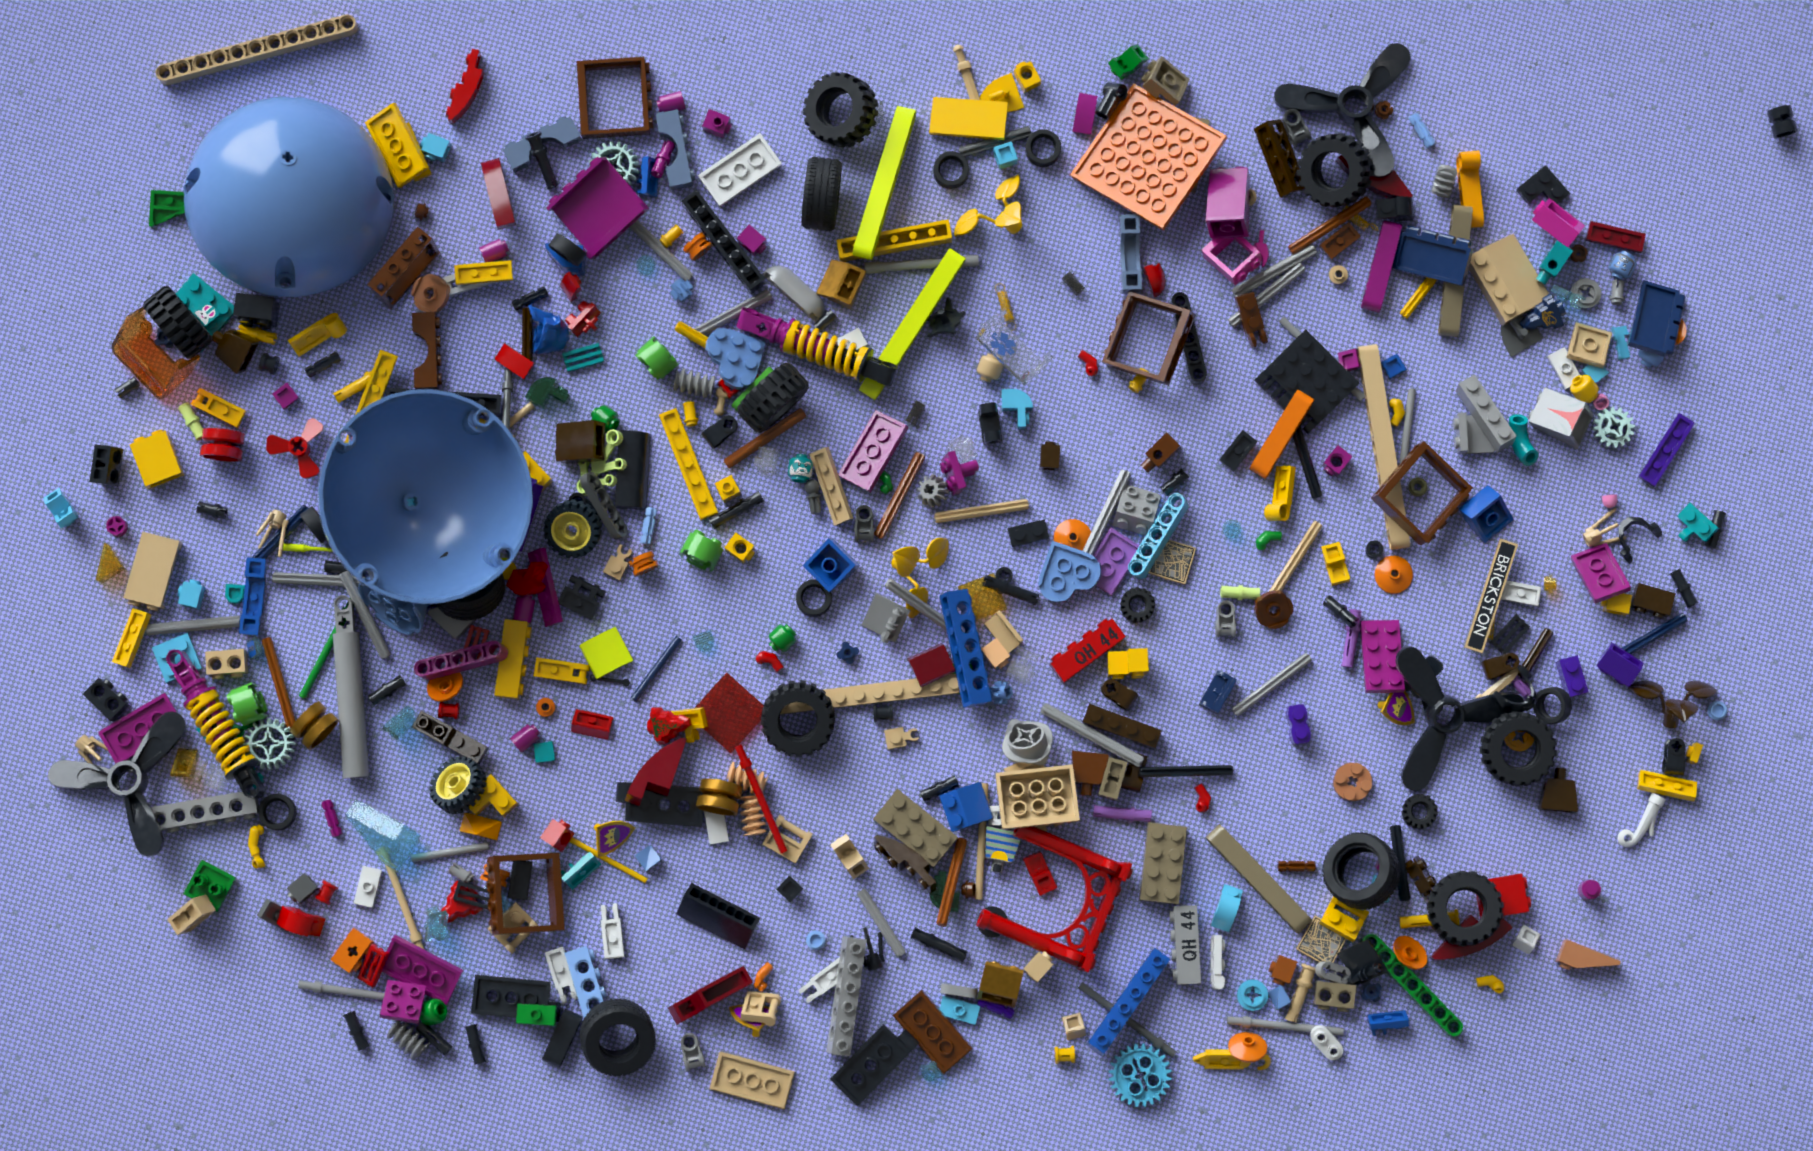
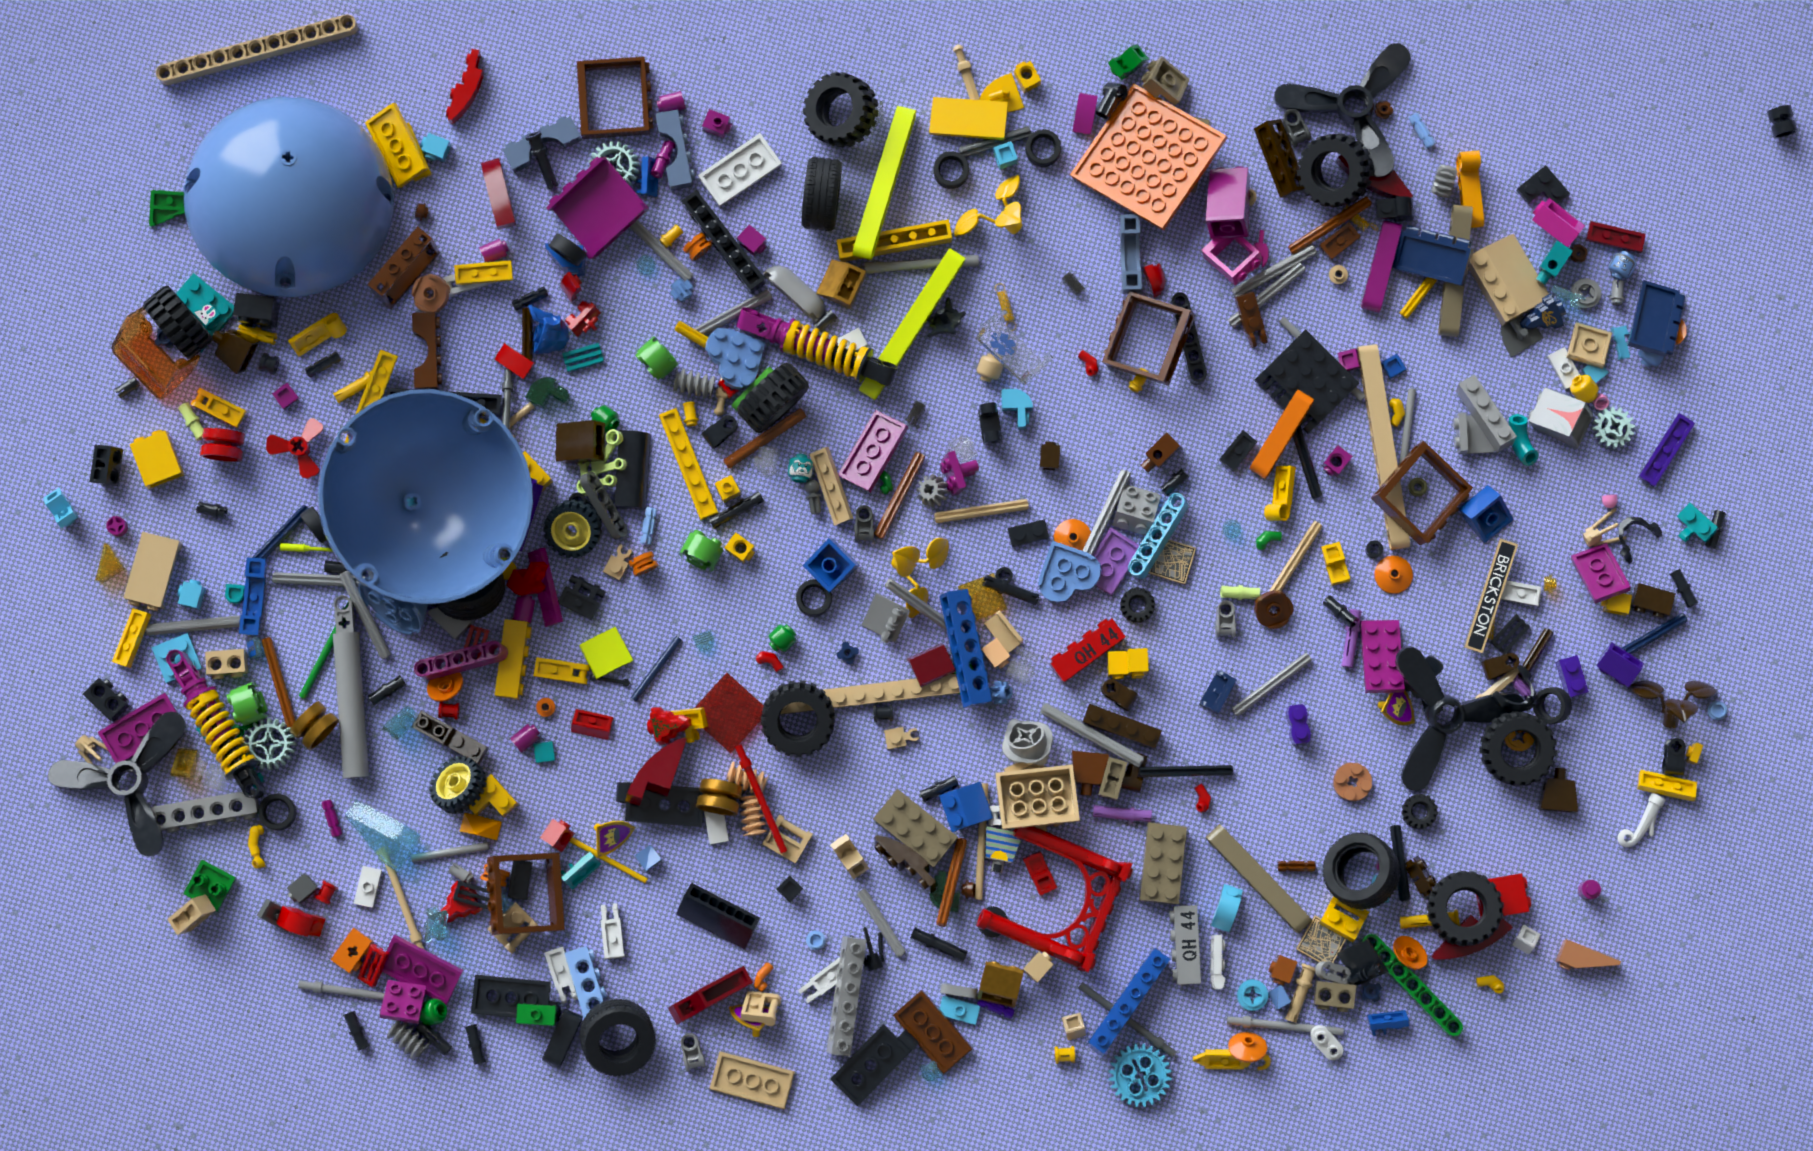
tan plant [256,510,289,558] -> none

